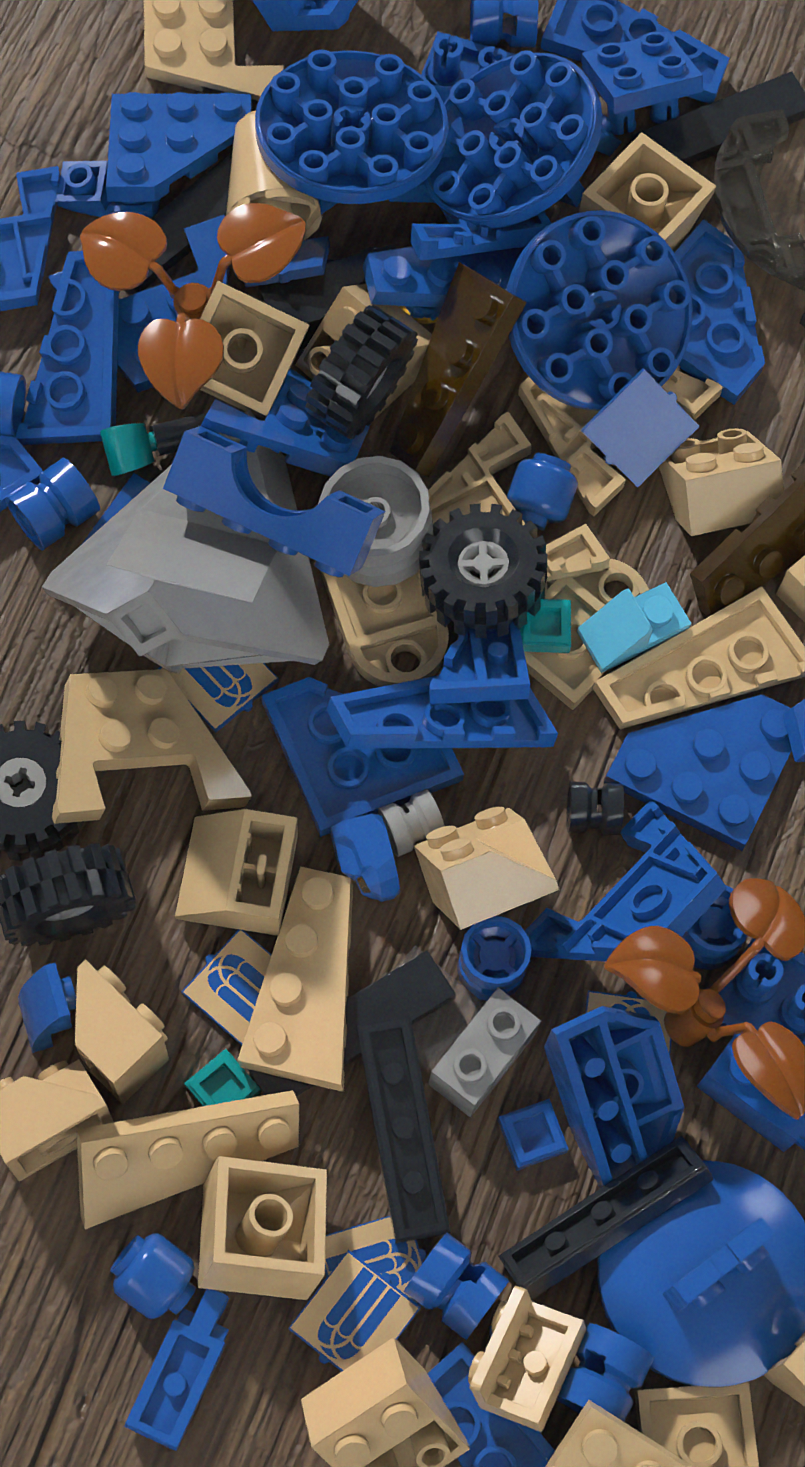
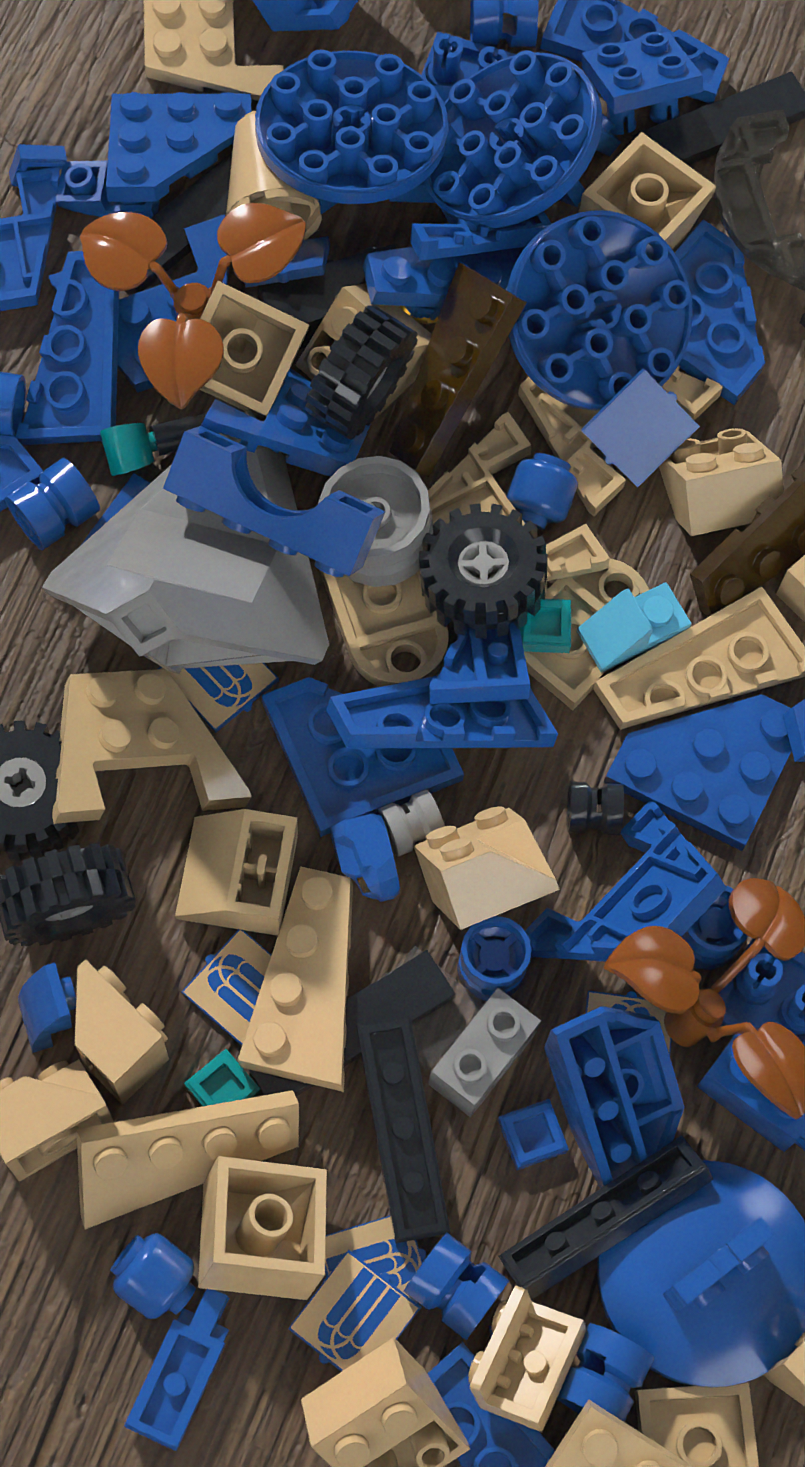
none -> blue tile [9,144,67,187]

